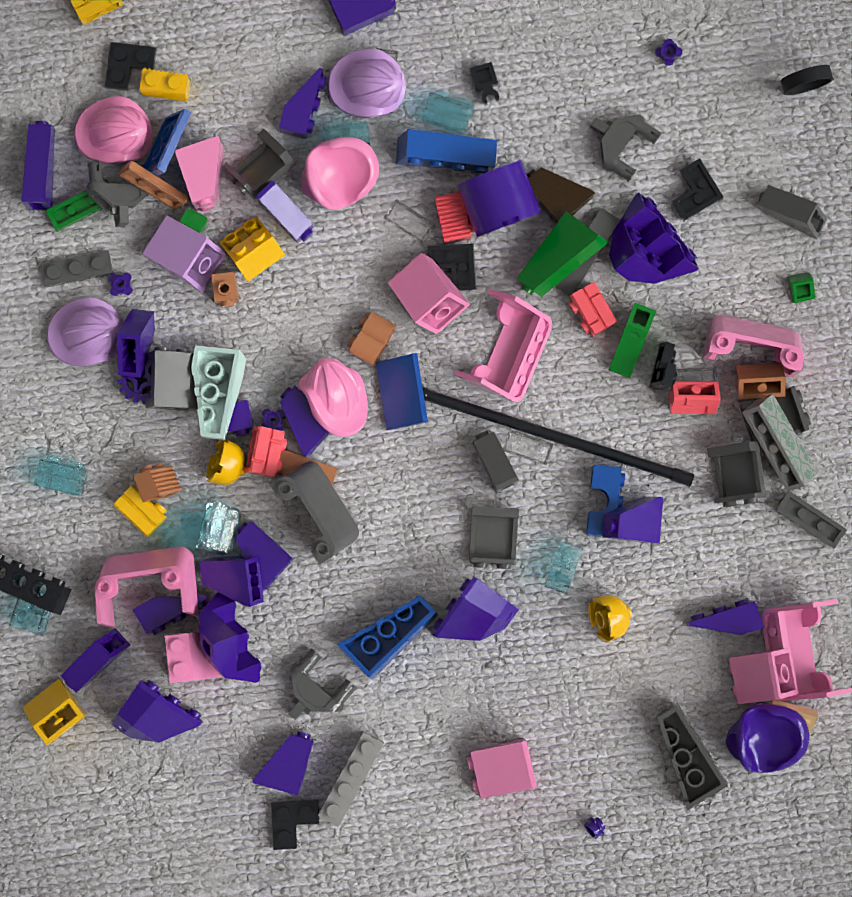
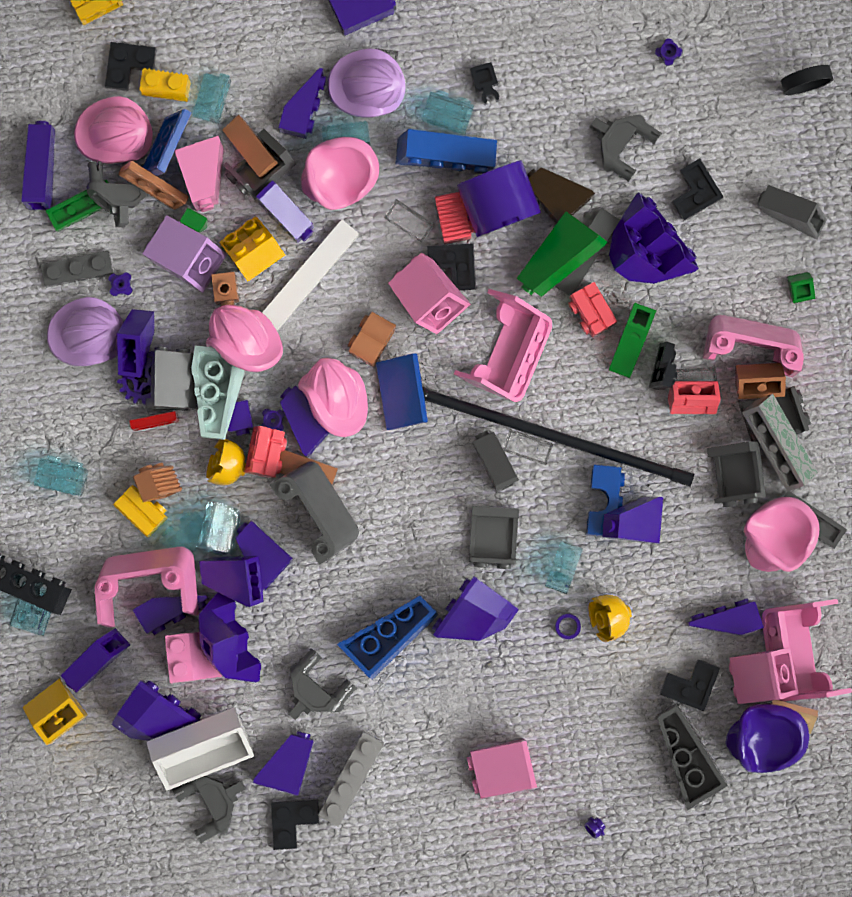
none -> red tile [129,411,179,431]
none -> white piece [147,707,254,791]
none -> dark grey connector [172,776,246,844]
none -> clear light blue panel [193,73,231,124]
none -> bright pink piece [206,305,283,372]
none -> nougat tile [222,115,278,179]
none -> white tile [262,220,360,331]
none -> dark purple piece [555,614,581,639]
none -> black plate [659,659,720,711]
none -> bright pink piece [744,497,819,572]

